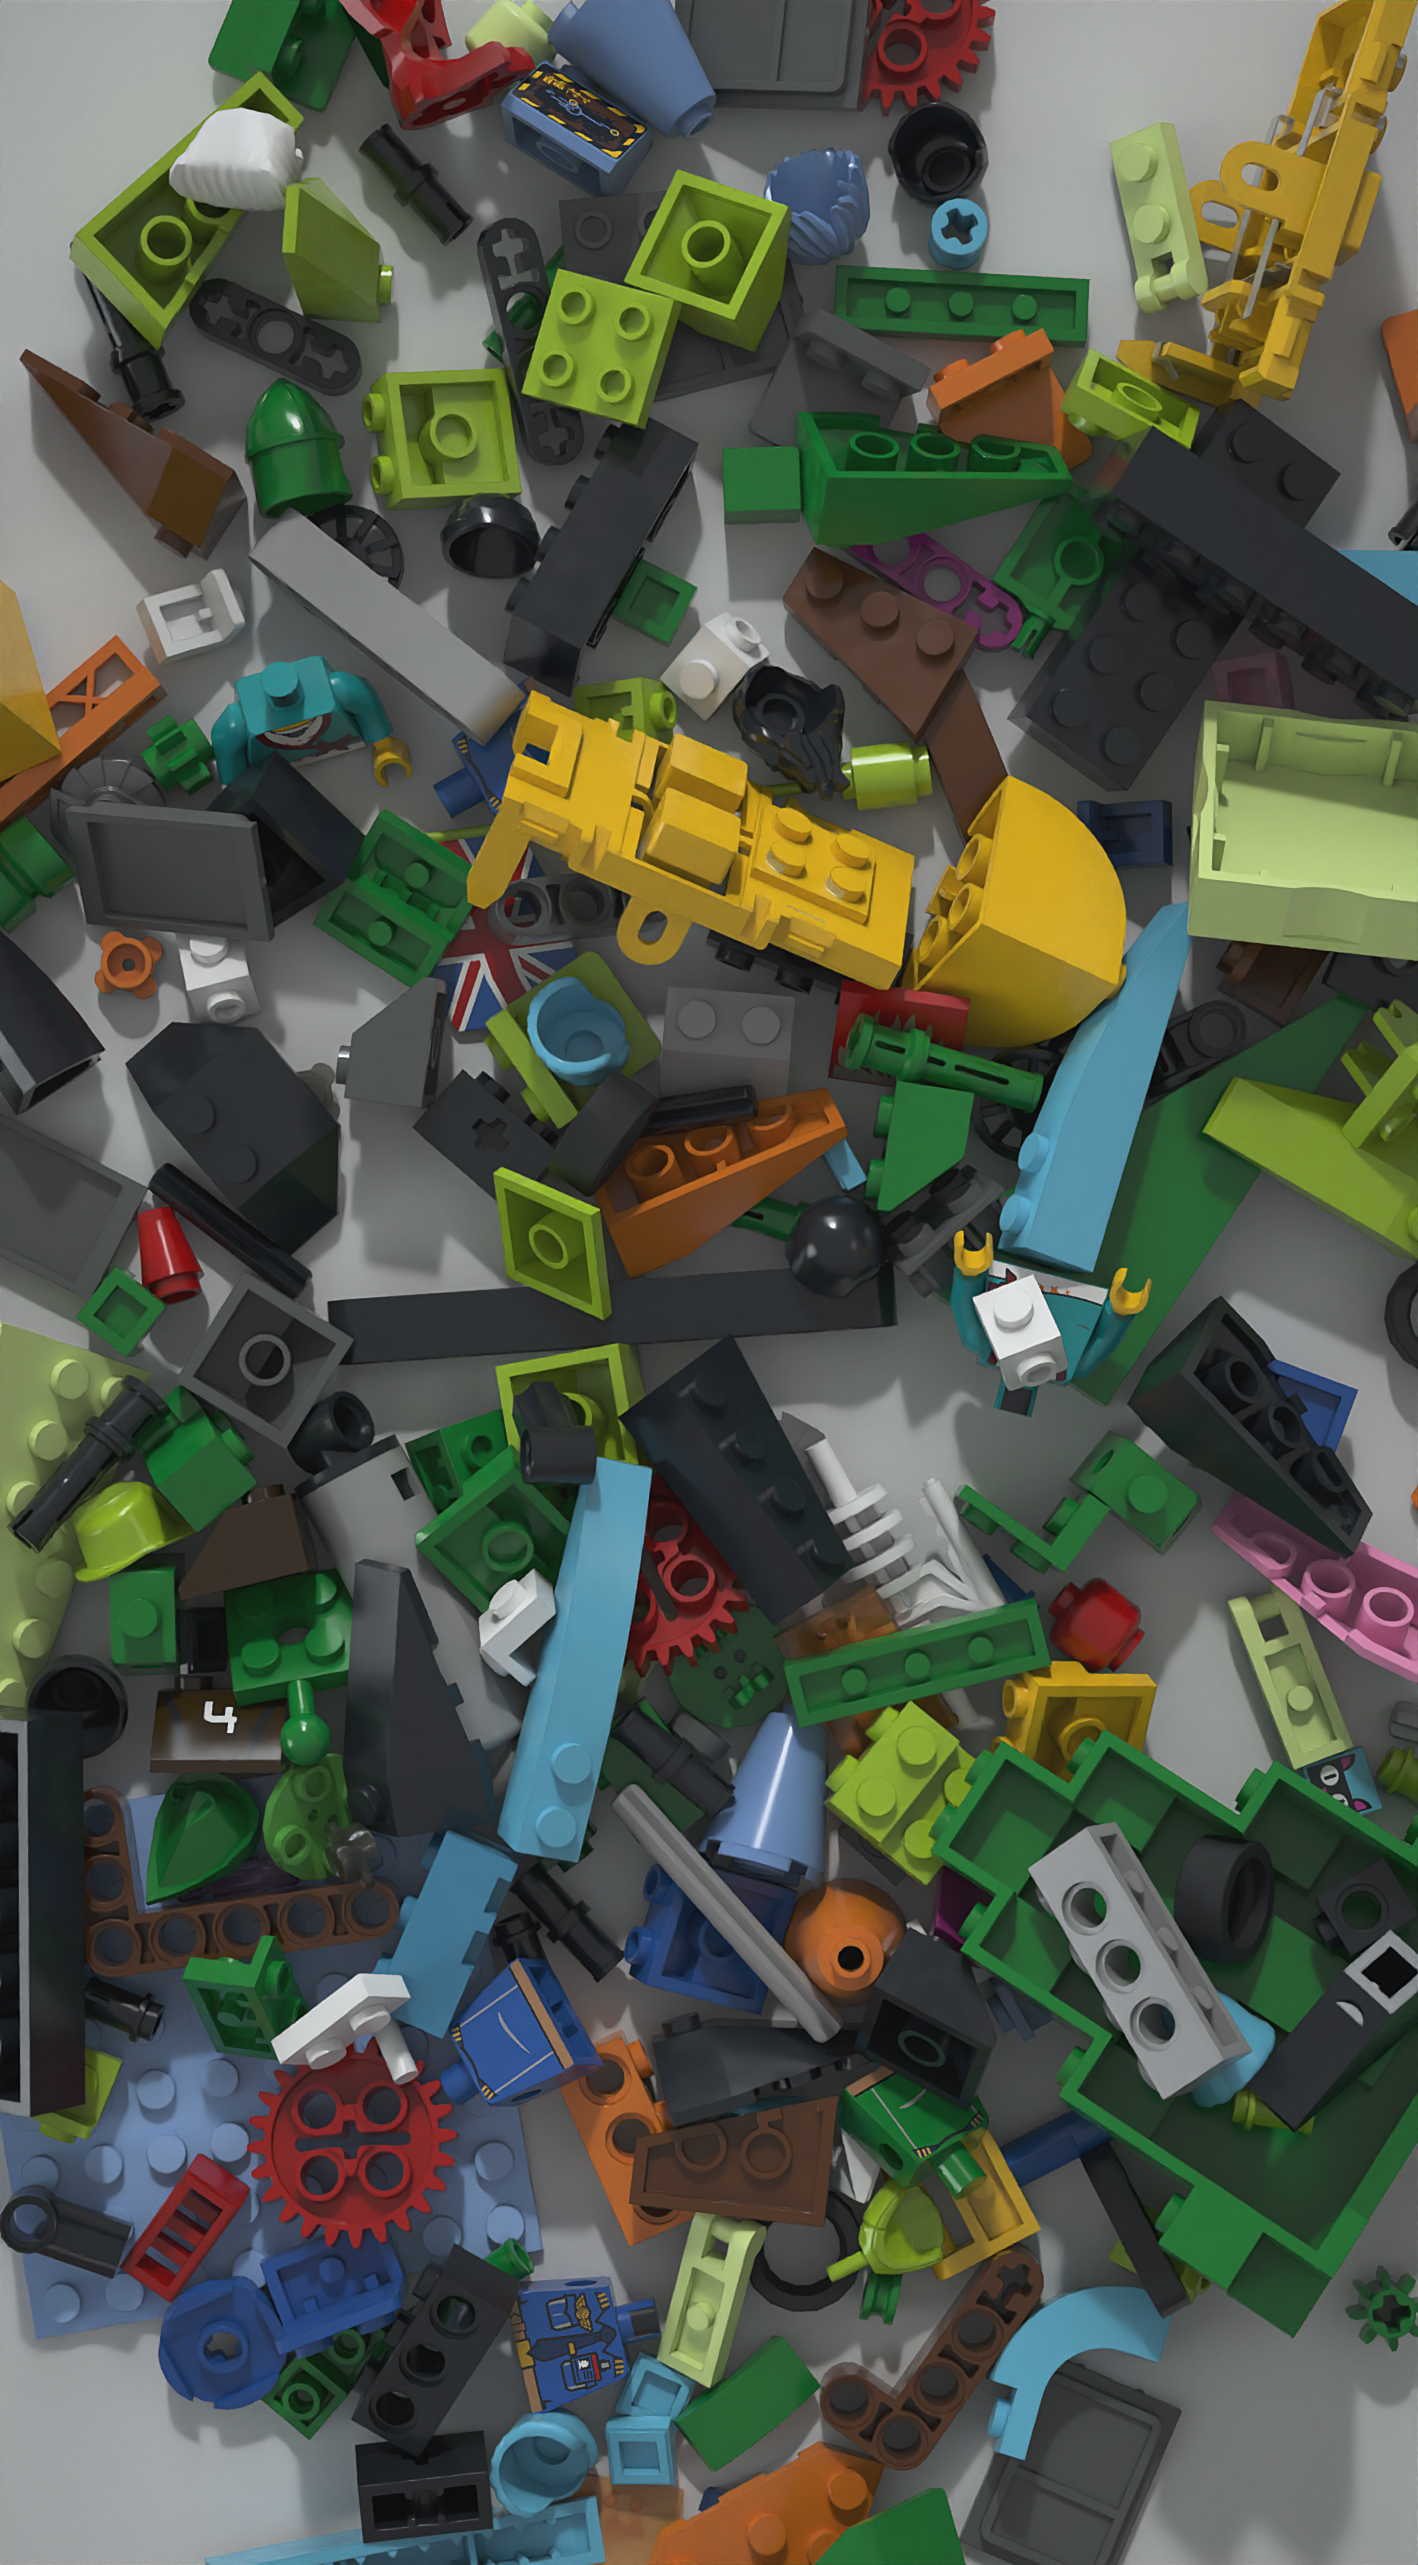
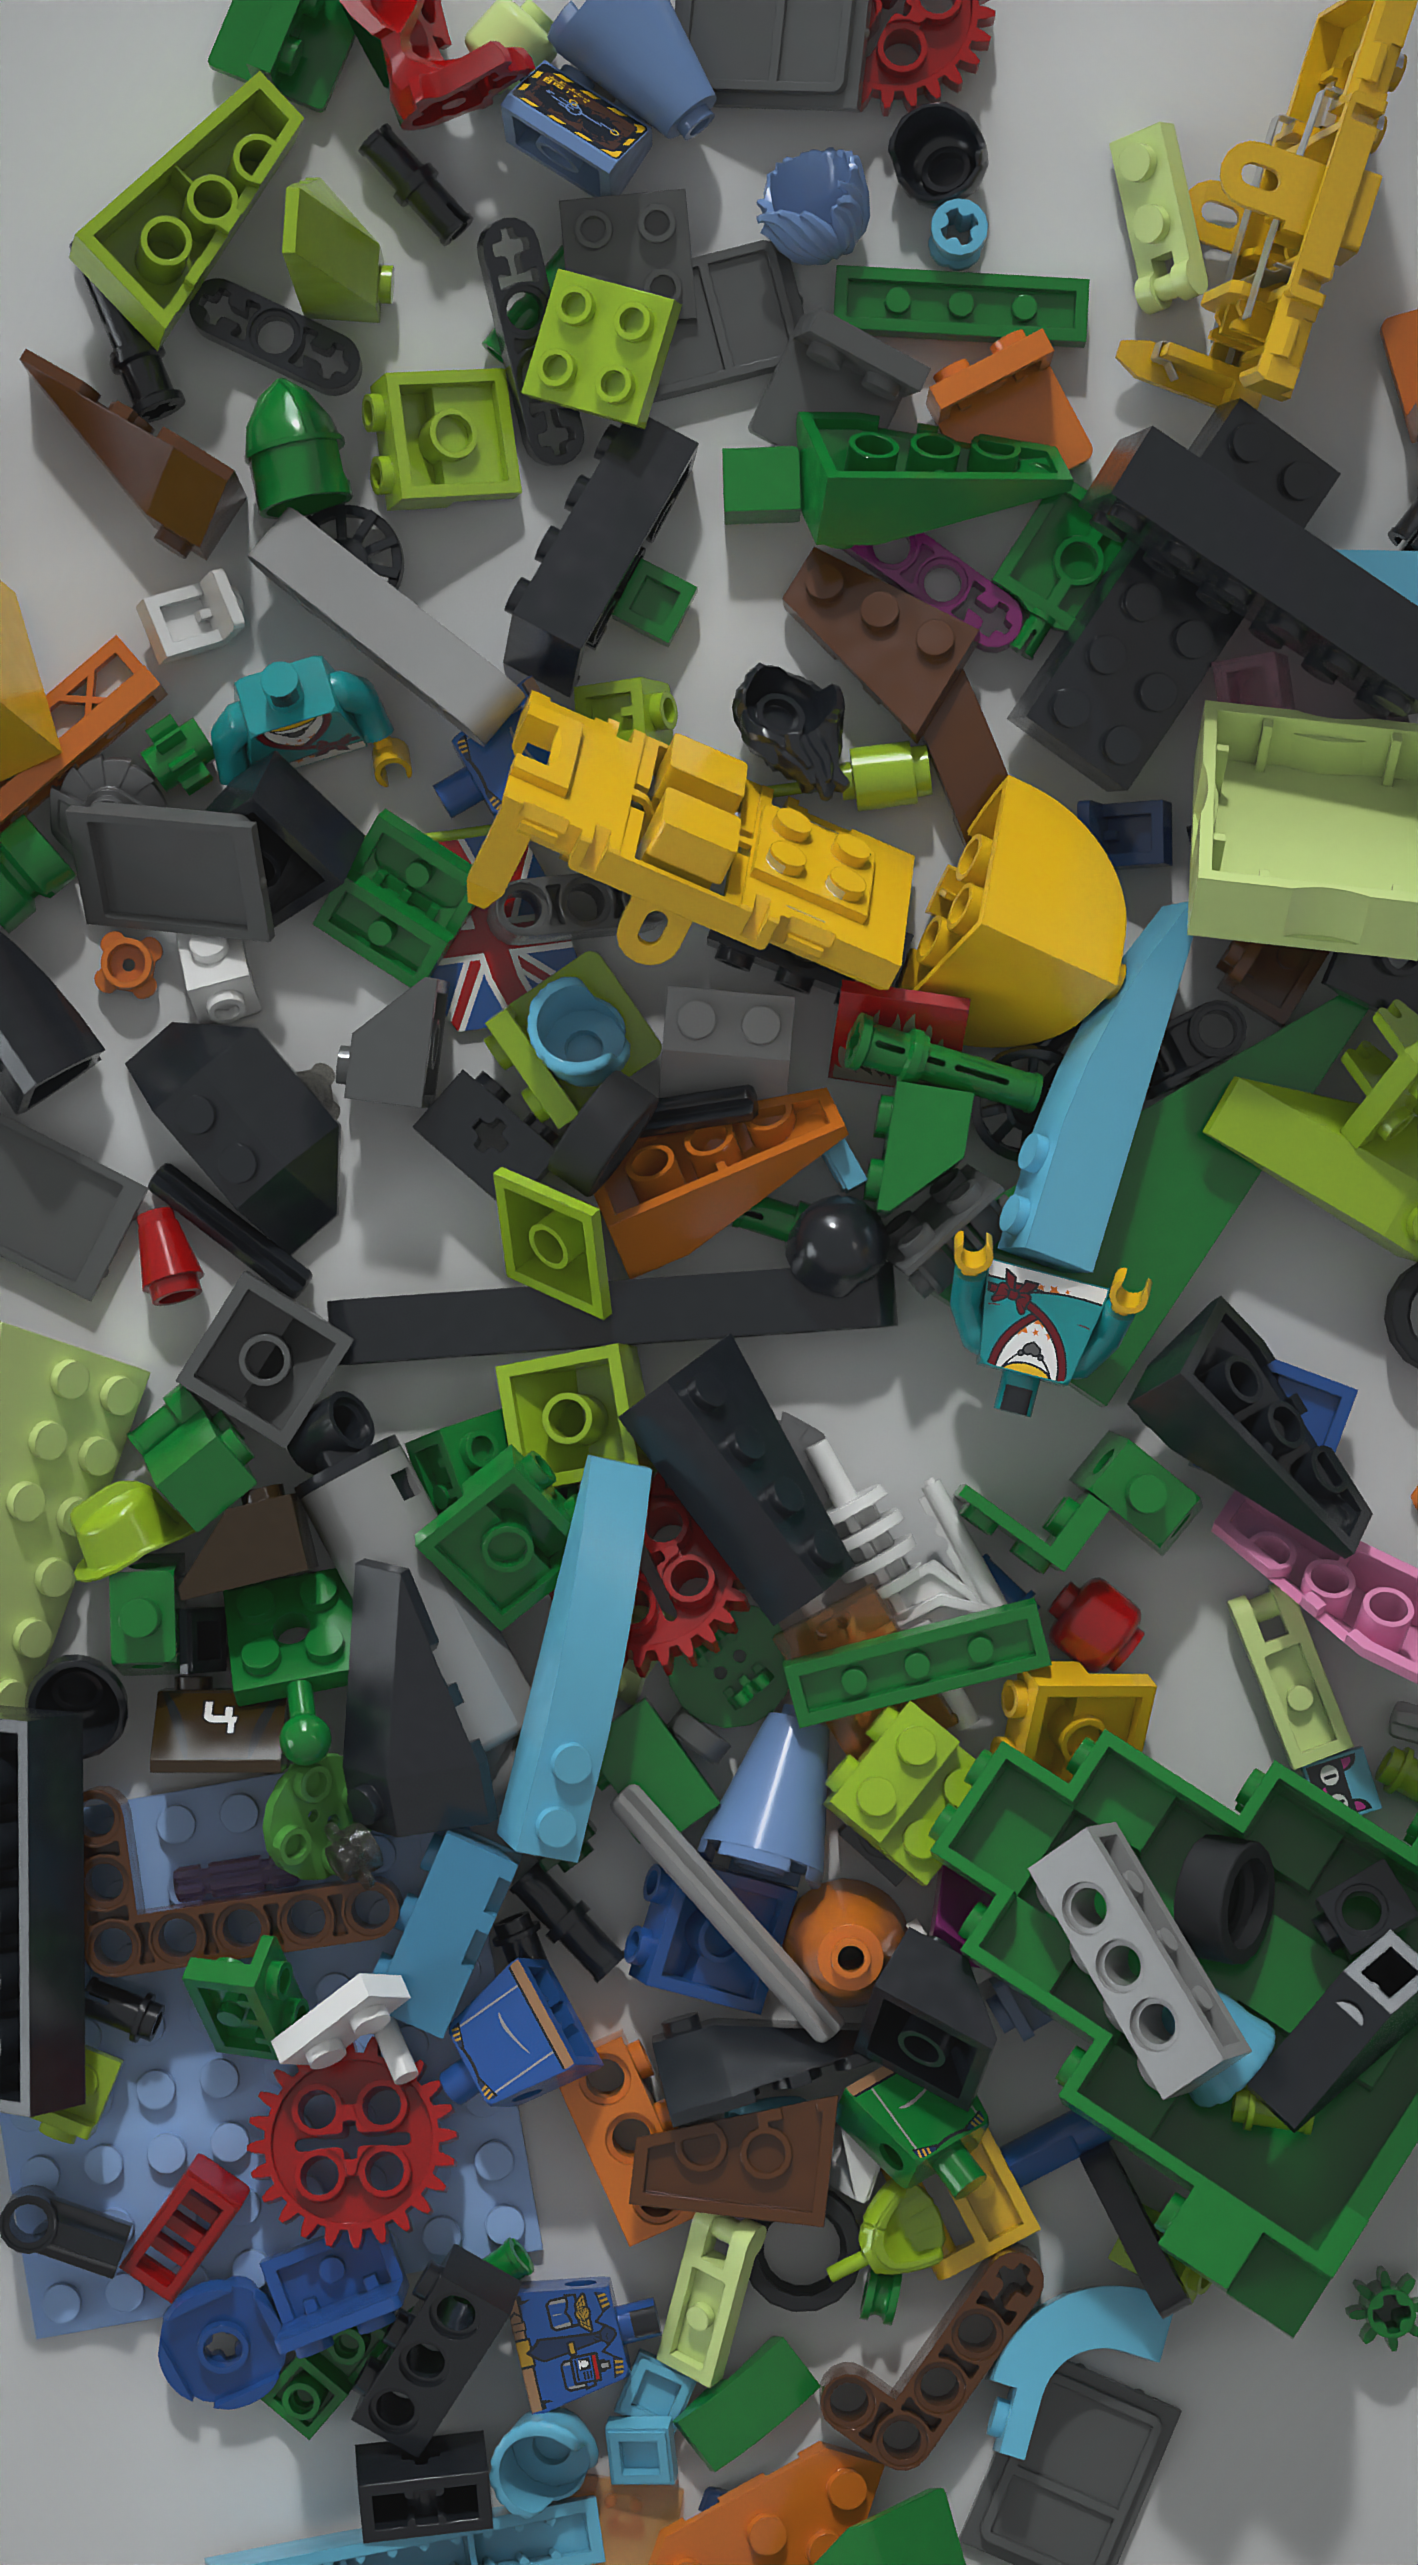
black pin [7,1375,171,1554] -> none
green panel [76,1267,169,1357] -> none
green piece [146,1773,261,1906] -> none
white hair [169,108,304,211] -> none
black piece [440,492,541,579] -> none
white bracket [478,1568,556,1686] -> none
black piece [512,1381,597,1485] -> none
black pin [609,1703,736,1819] -> none
lime slope [623,169,792,352] -> none
white bracket [659,612,770,722] -> none
white bracket [972,1274,1068,1391] -> none
lime plate [1059,348,1201,450] -> none

